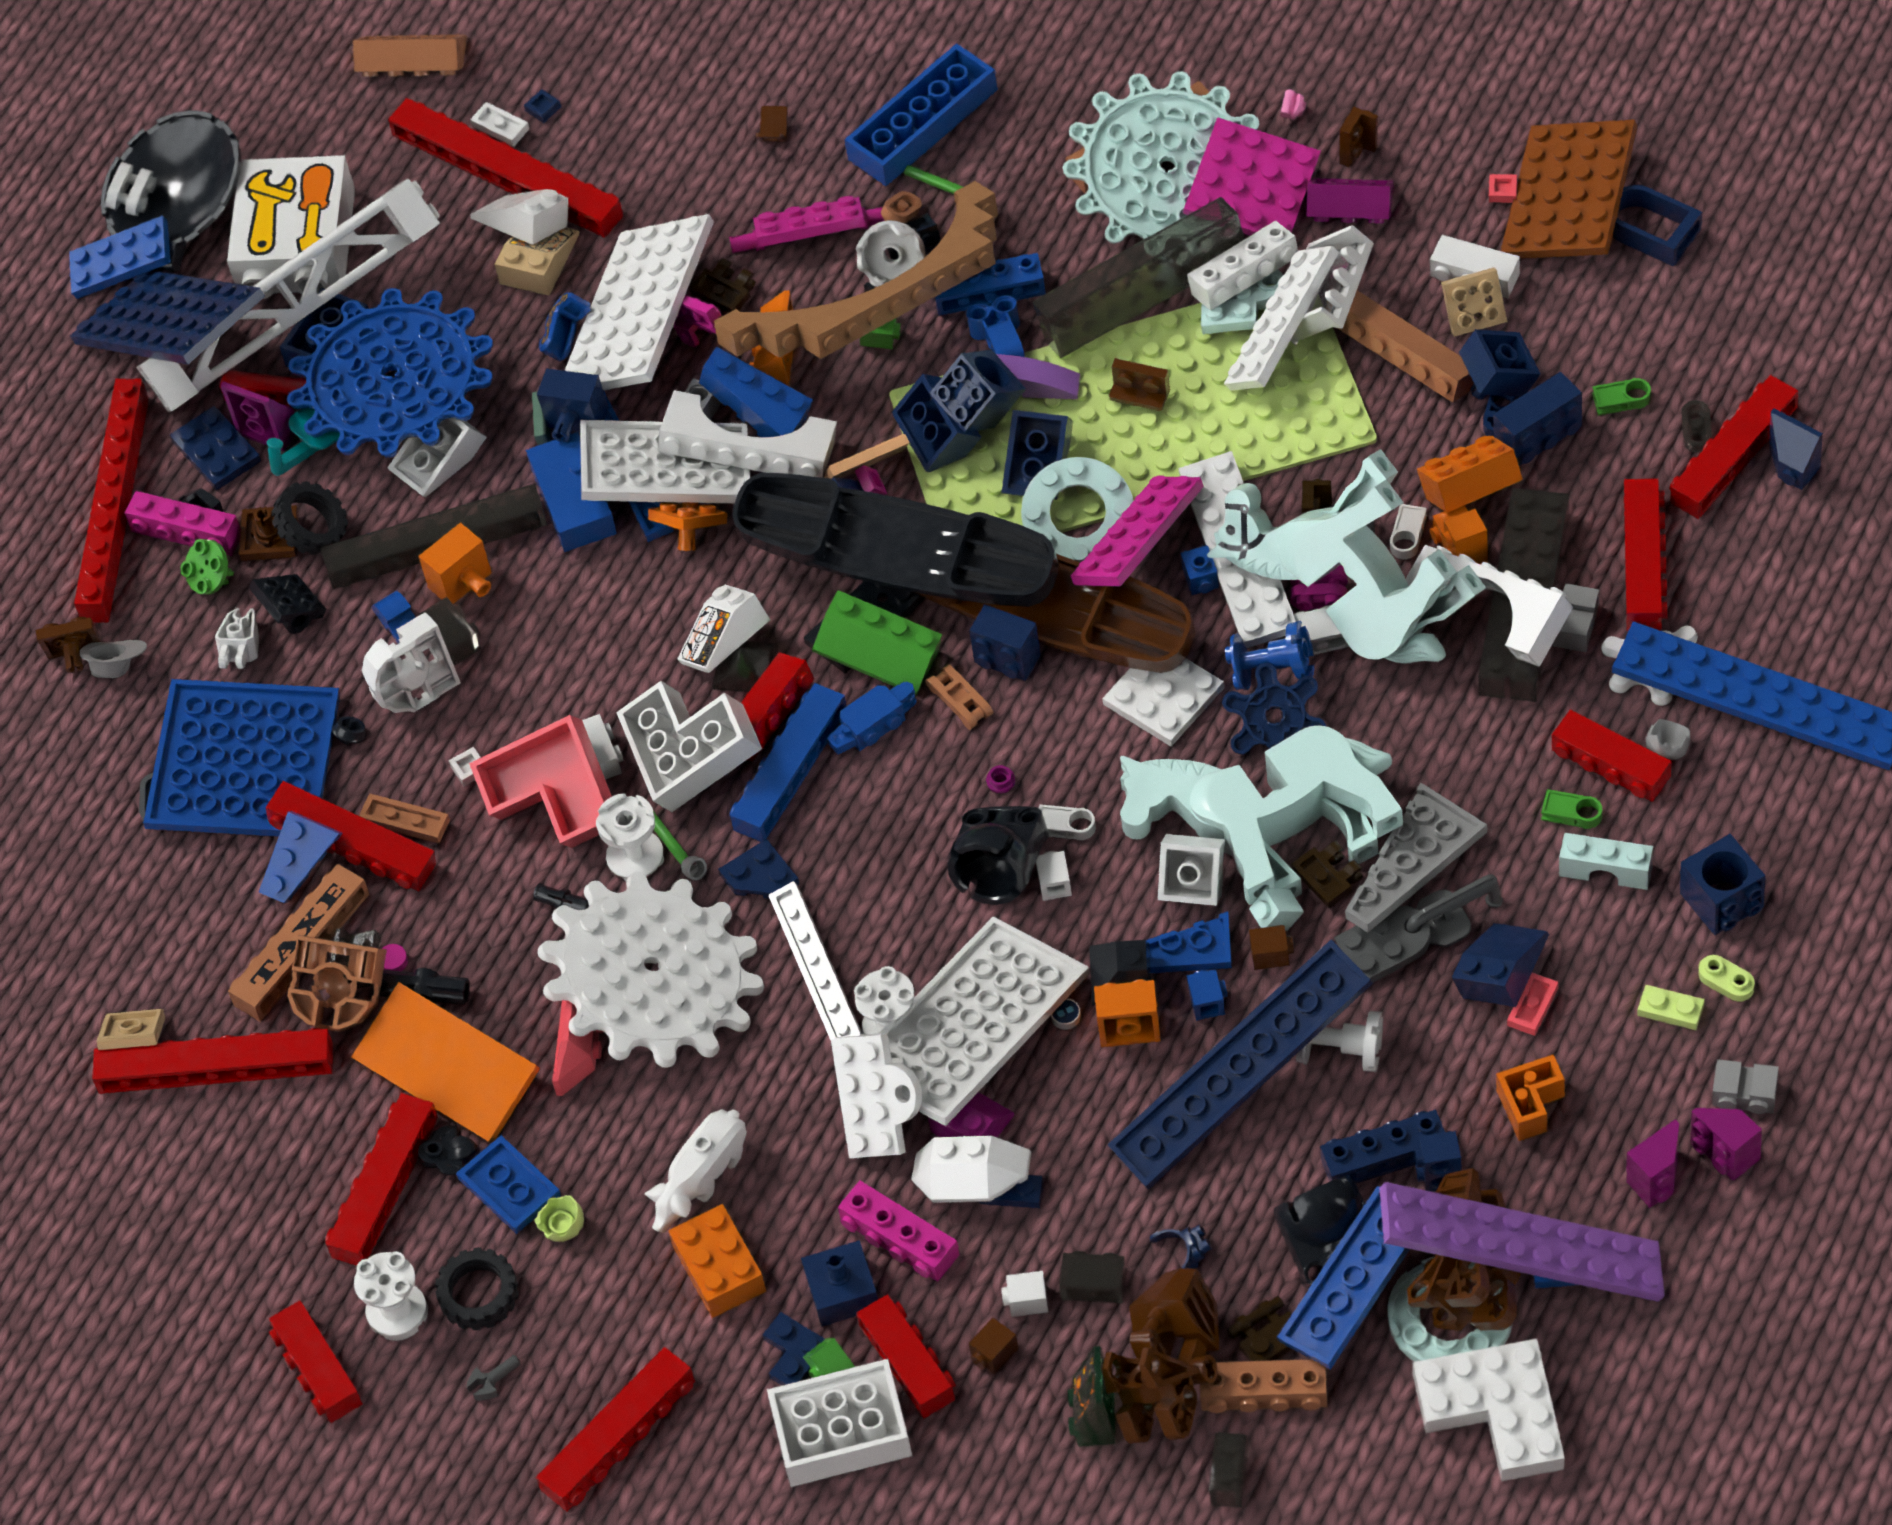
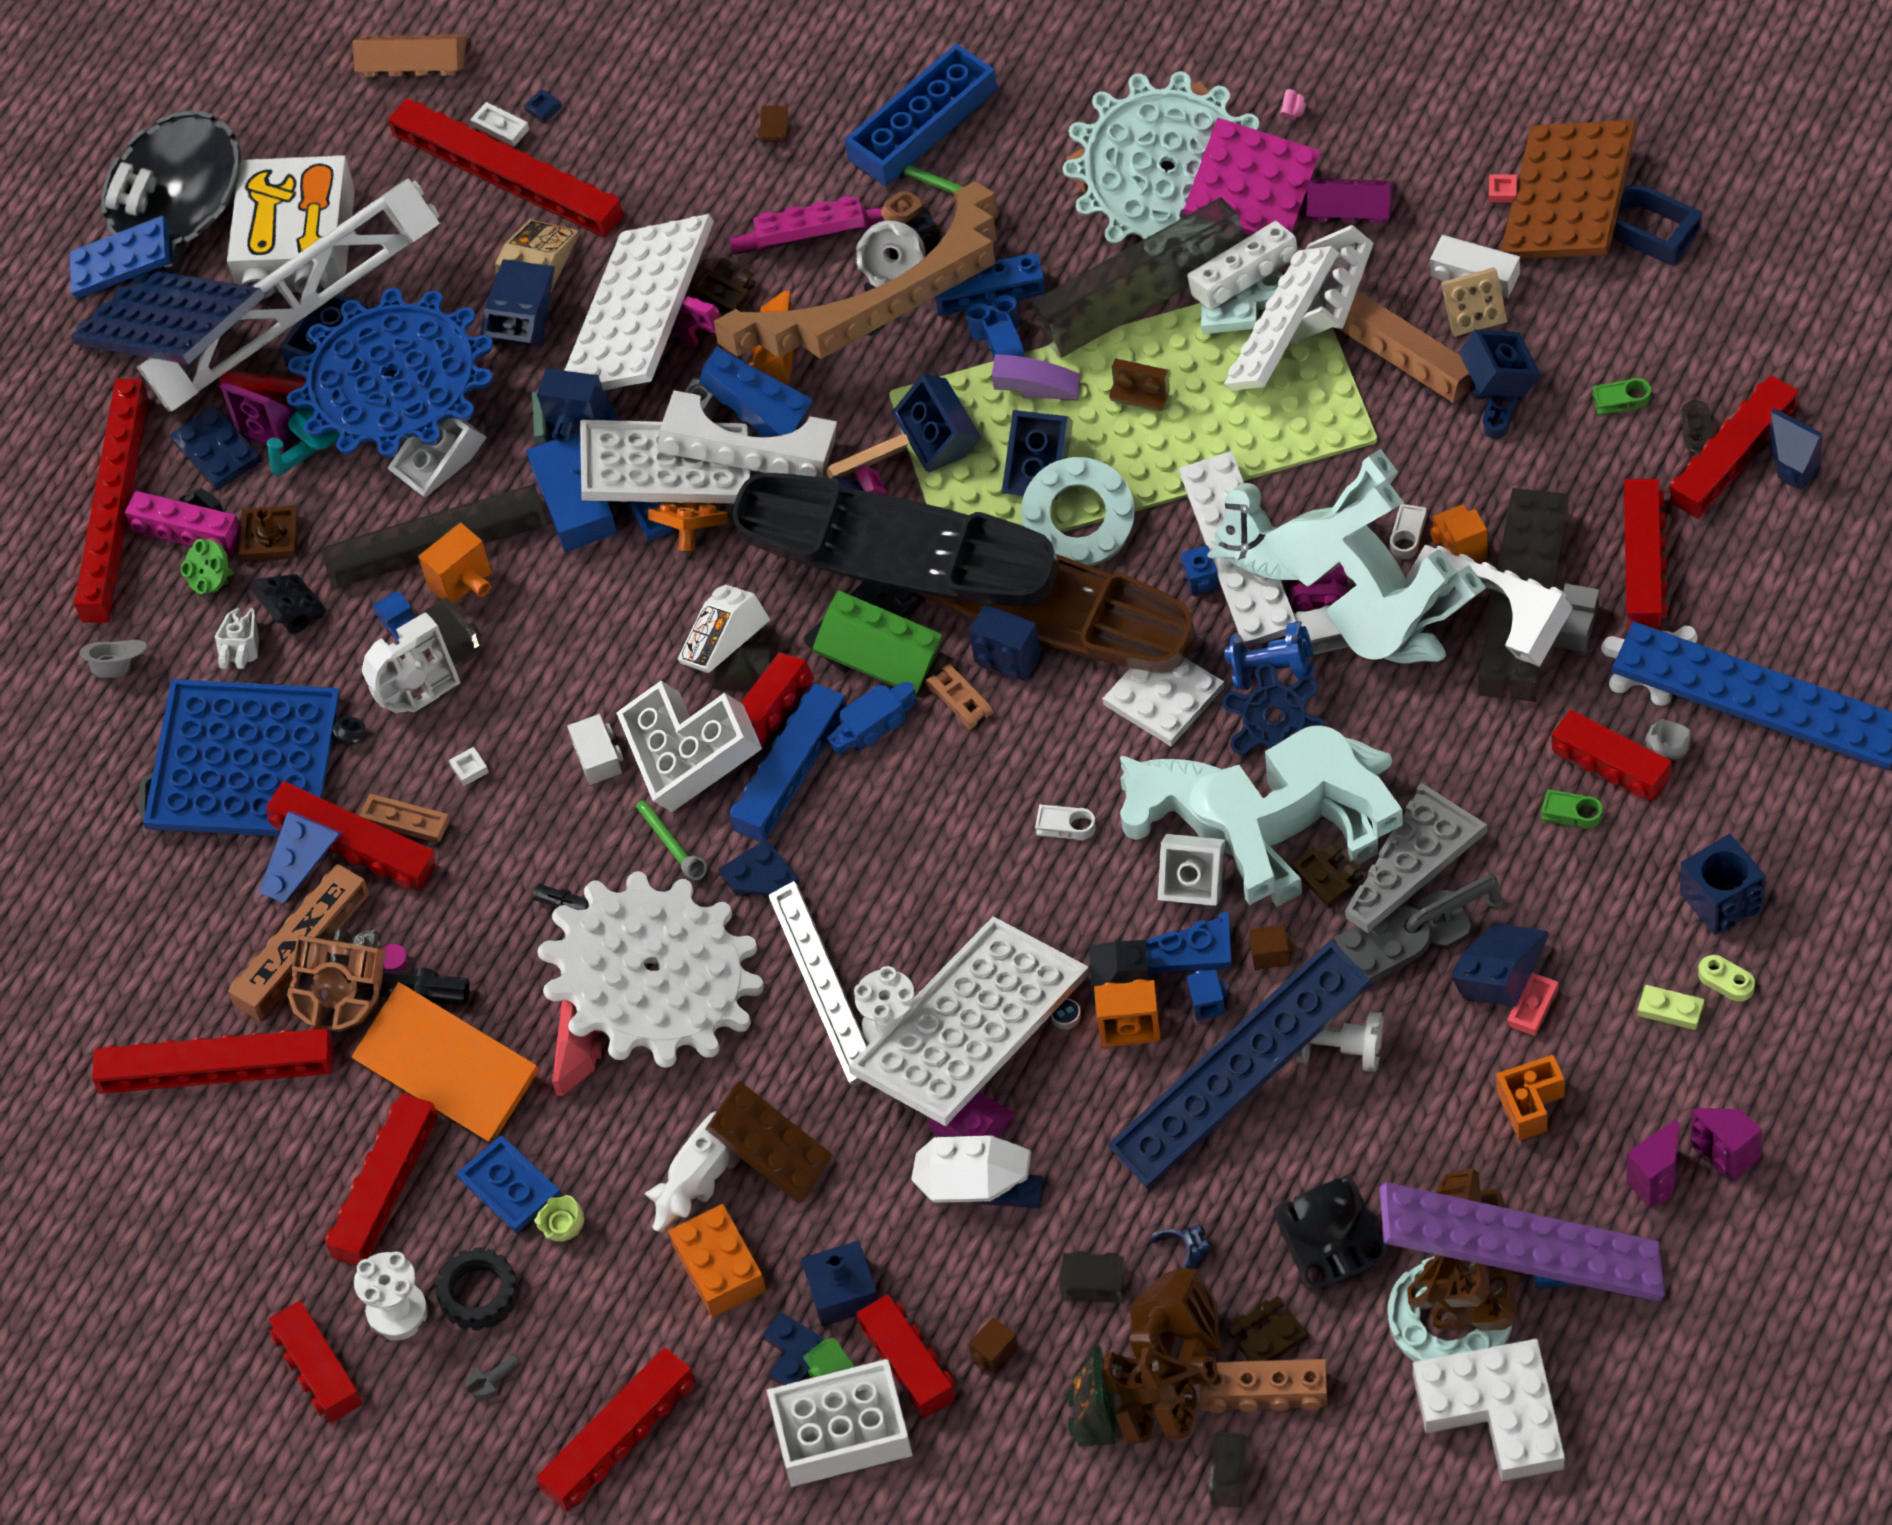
reddish brown plate [35,617,102,673] -> none
tan tile [97,1009,165,1050] -> none
black tyre [271,481,348,555] -> none
black plate [418,1125,478,1176] -> none
coral piece [469,715,612,848] -> none
white slope [470,189,568,245] -> none
blue animal [539,292,591,361] -> none
white piece [596,794,664,881] -> none
white plate [831,1033,922,1158] -> none
dark pink brick [838,1180,960,1282] -> none
bright green brick [860,318,901,350] -> none
dark blue brick [930,349,1026,433] -> none
black piece [947,806,1049,905] -> none
magenta plate [986,765,1015,794] -> none
white brick [1001,1271,1048,1317] -> none
white brick [1036,851,1072,901] -> none
dark pink plate [1071,475,1204,586] -> none
light aqua brick [1249,889,1304,931] -> none
blue plate [1277,1186,1410,1370] -> none
dark brown bracket [1302,479,1333,514] -> none
dark blue brick [1320,1109,1445,1184] -> none
reddish brown bracket [1339,106,1378,167] -> none
dark blue brick [1414,1131,1462,1192] -> none
orange brick [1417,436,1523,513] -> none
dark blue brick [1493,372,1582,466] -> none
light aqua arch [1559,833,1653,890] -> none
light grey brick [1712,1059,1779,1114] -> none
none -> dark blue slope [480,259,555,347]
none -> reddish brown plate [705,1081,833,1204]

